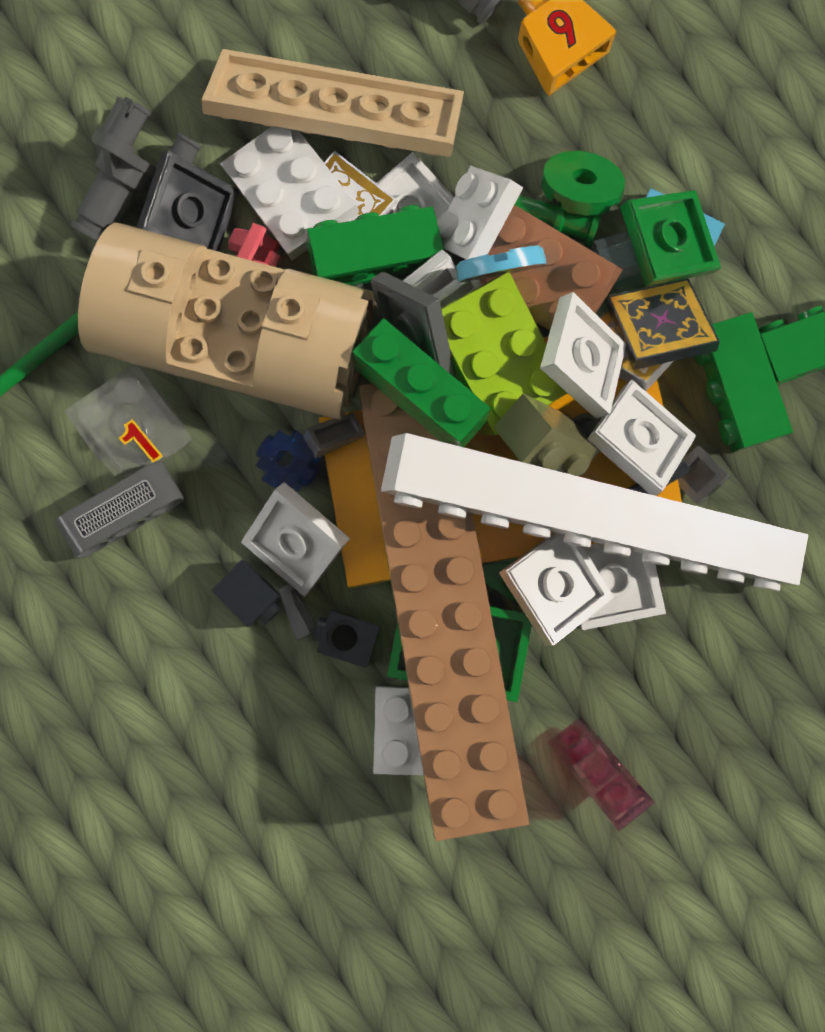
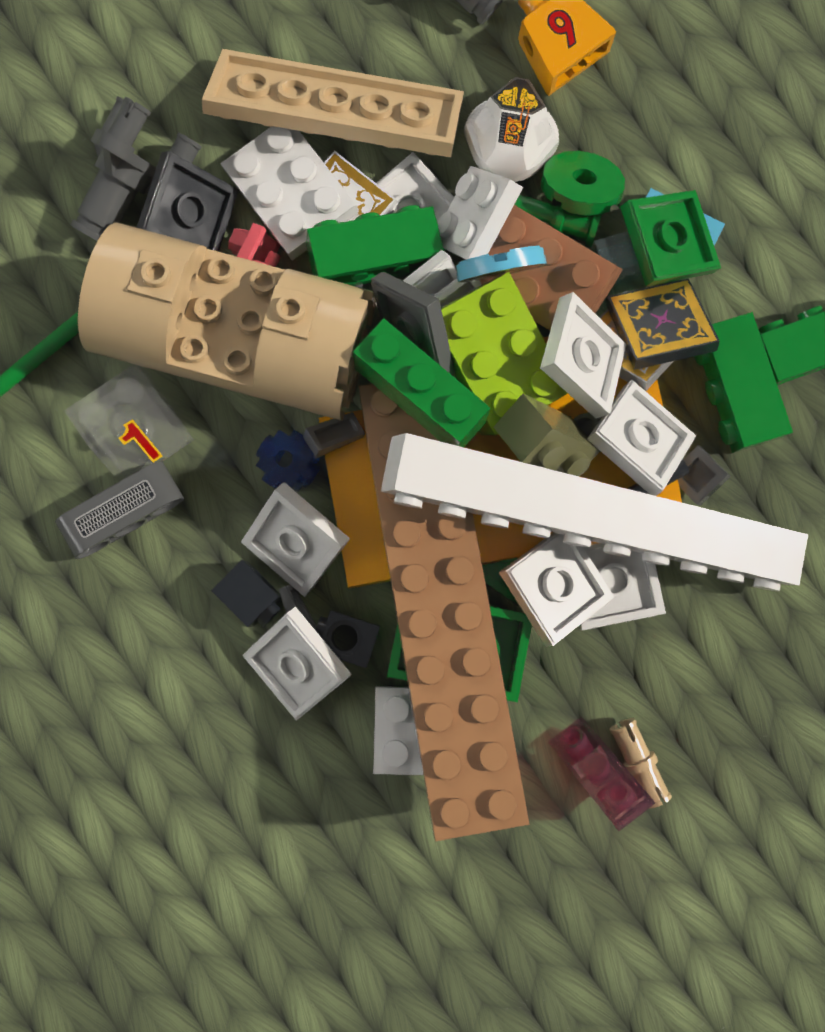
none -> white tile [243,607,352,721]
none -> white helmet [464,77,559,182]
none -> tan pin [609,718,672,809]

